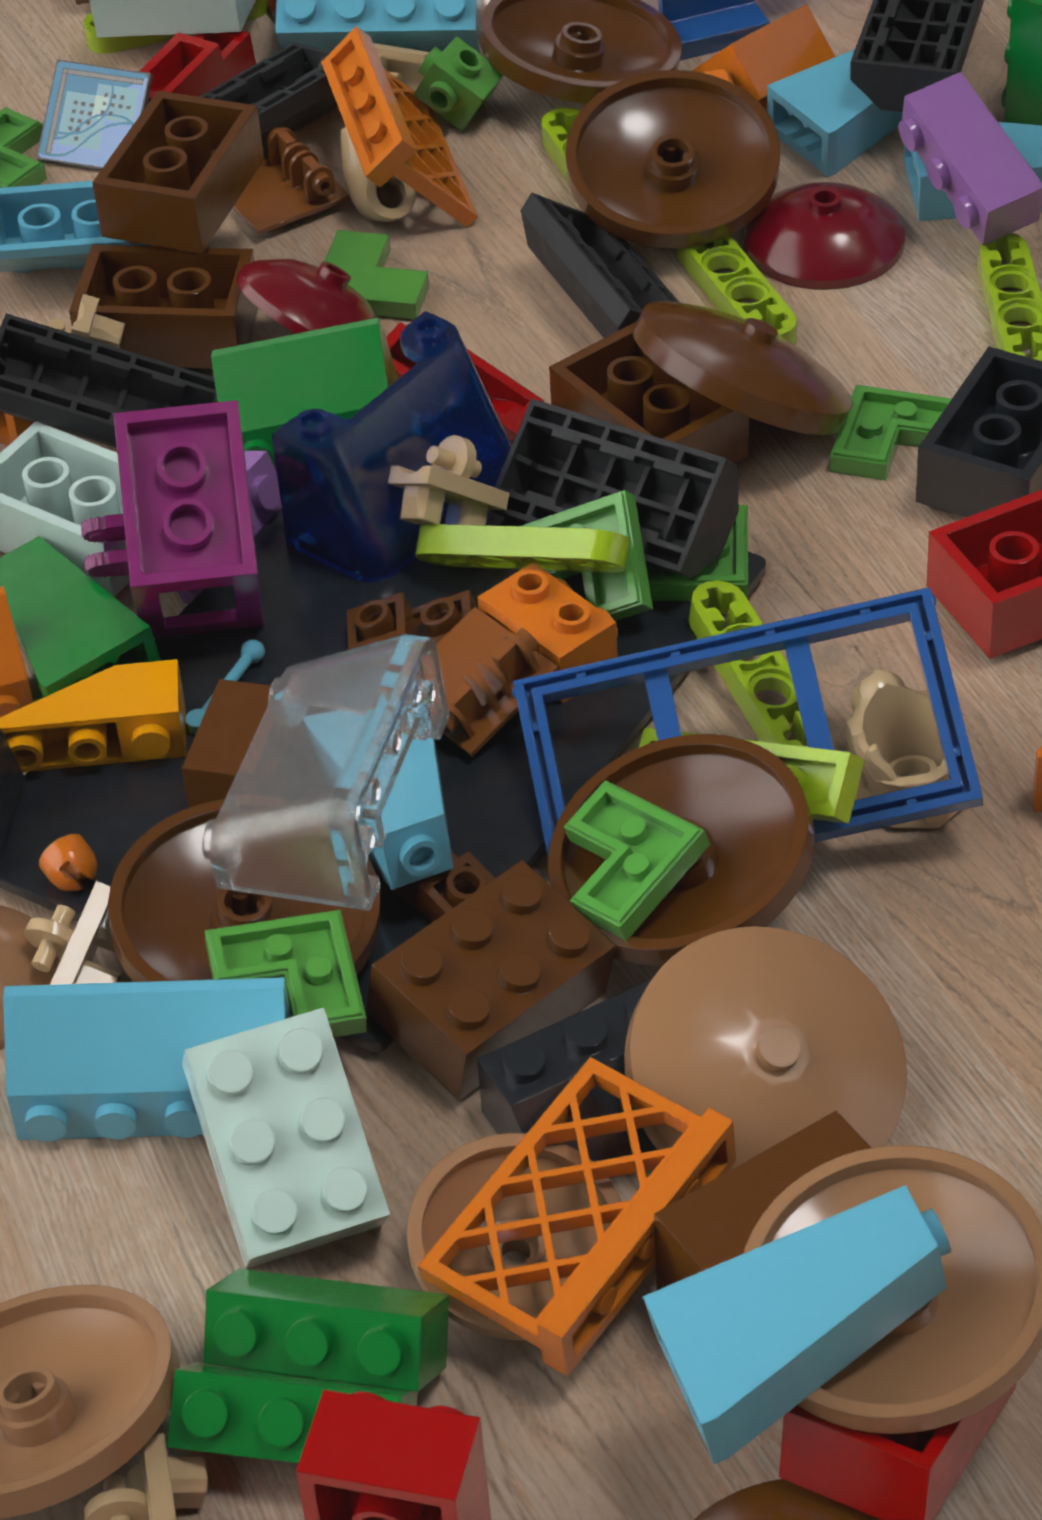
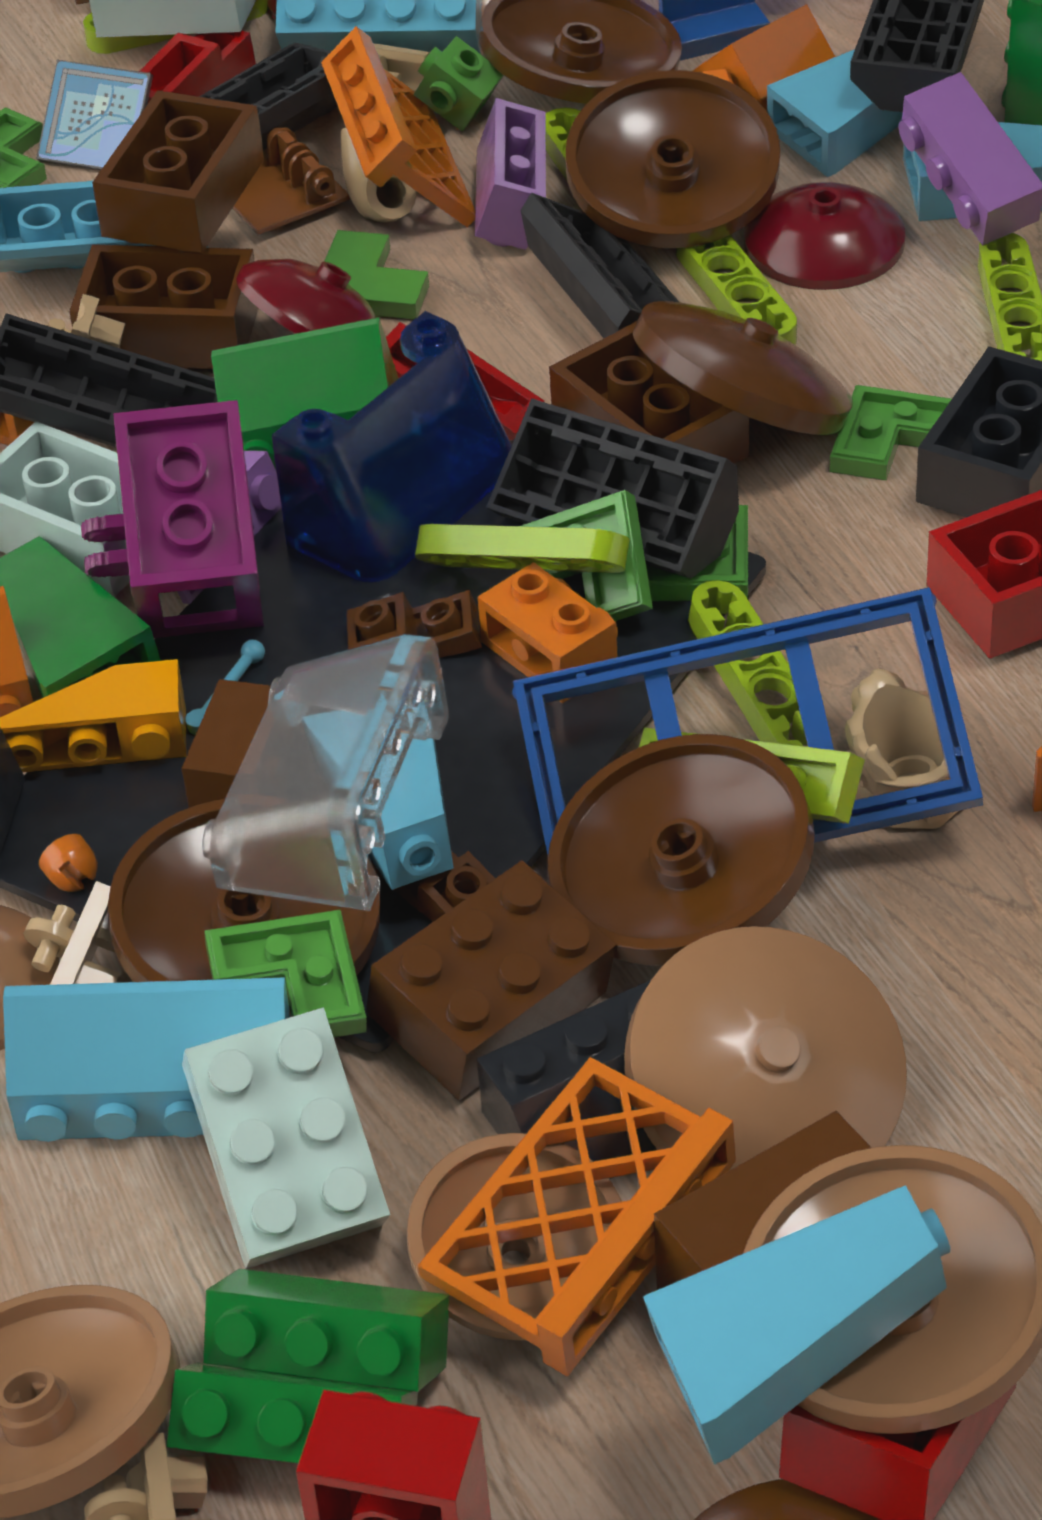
tan hips [388,435,509,526] -> none
dark orange hinge [388,607,560,757] -> none
bright green tile [564,780,711,941] -> none
none -> medium lavender brick [475,98,546,250]

